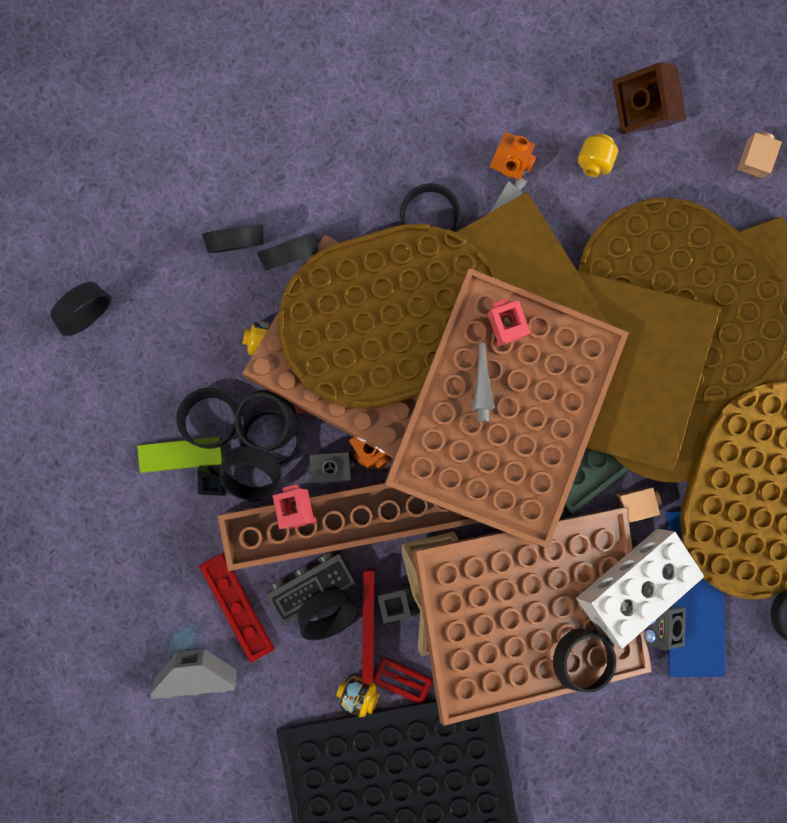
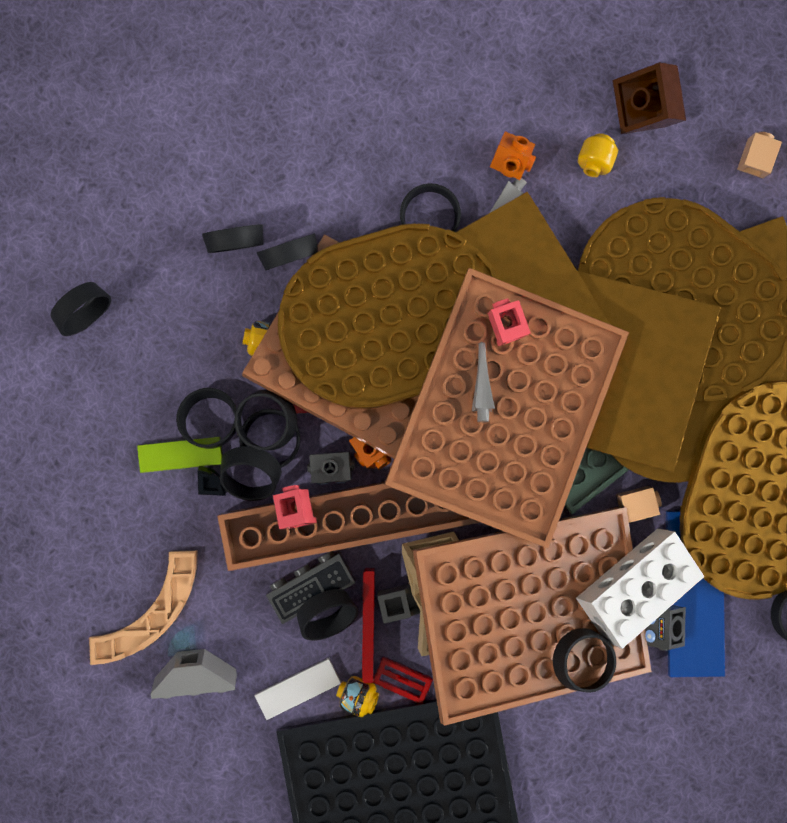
red tile [199,552,275,663] -> none
none -> light nougat tile [89,550,198,665]
none -> white tile [254,658,341,720]

